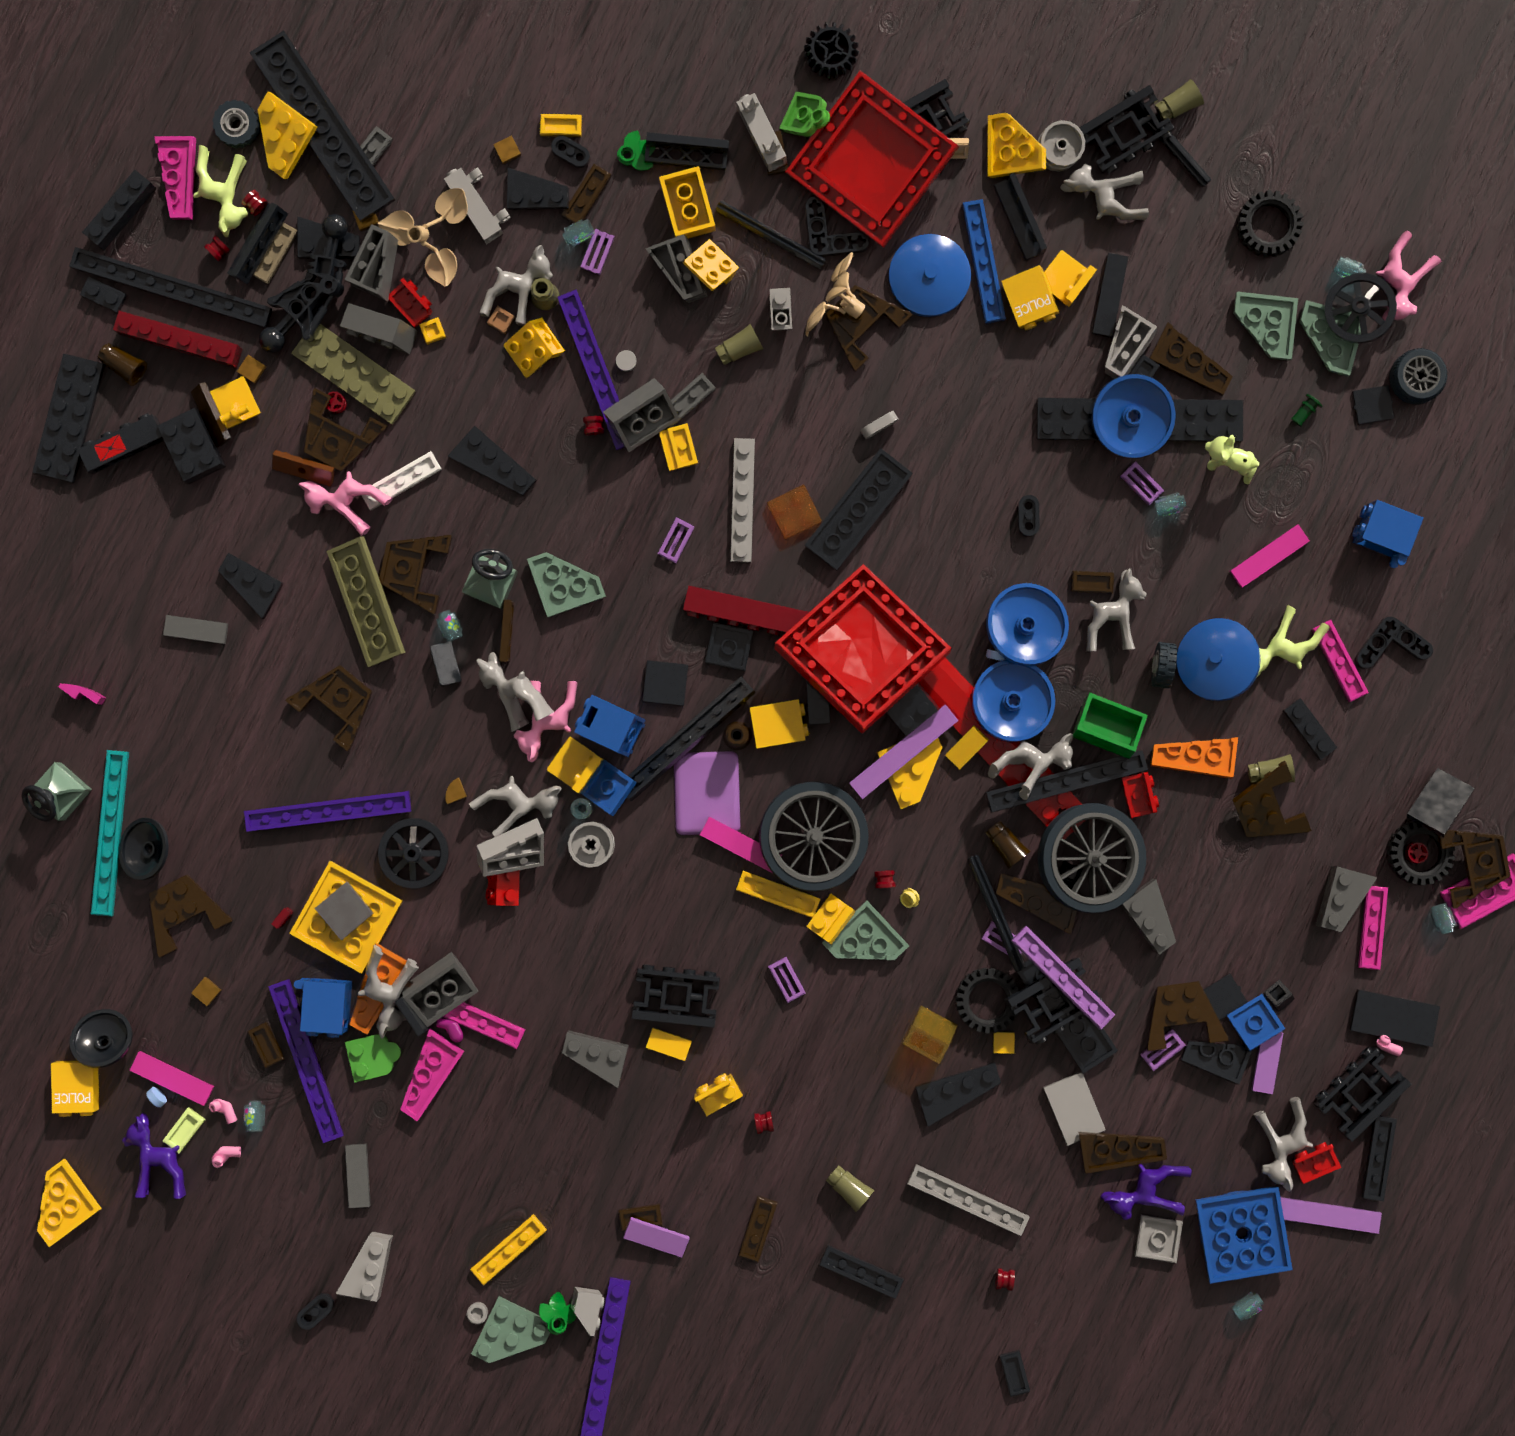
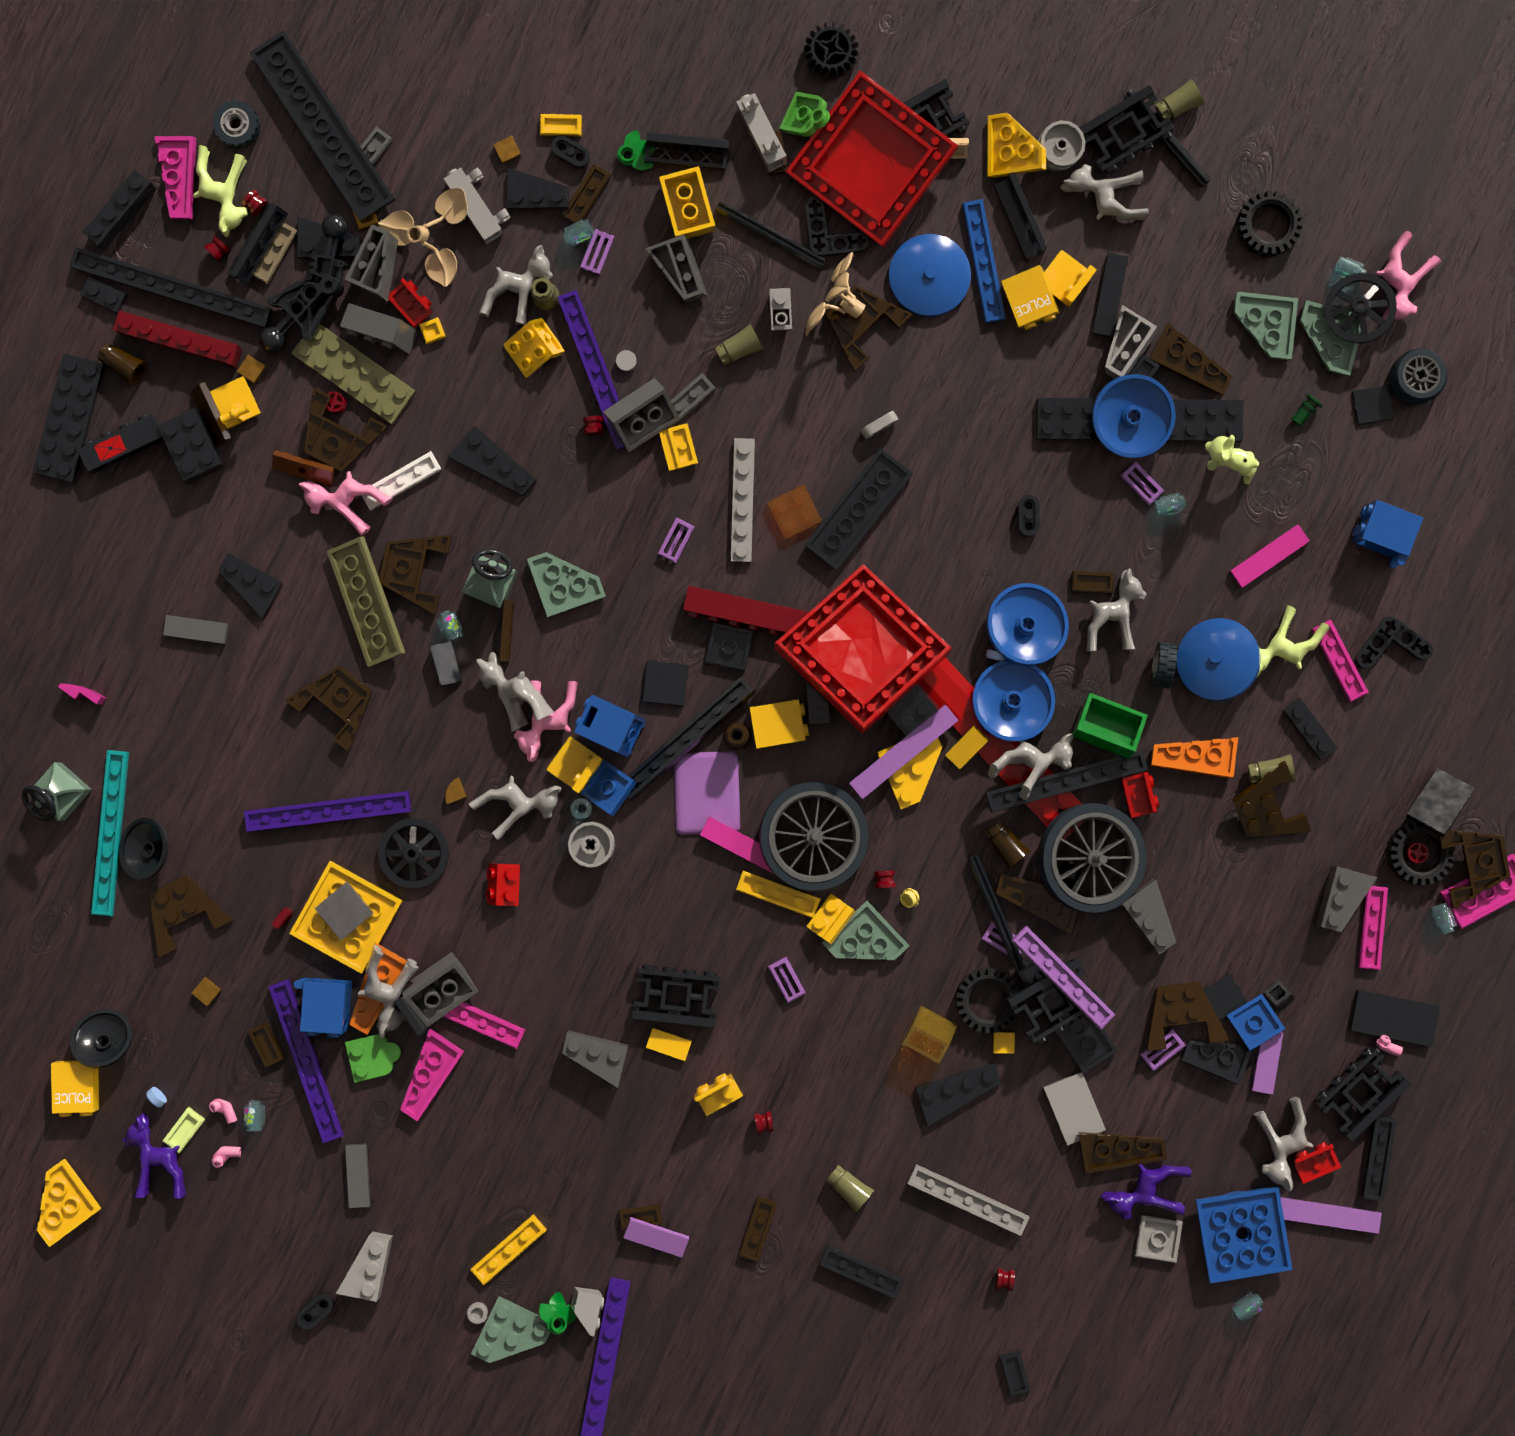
dark pink tile [129,1051,215,1106] -> none
yellow plate [257,92,318,179] -> none
magenta arm [436,1018,463,1043] -> none
light grey wedge [477,818,544,877] -> none
medium nougat tile [487,305,516,335] -> none
yellow bracket [683,239,739,291] -> none

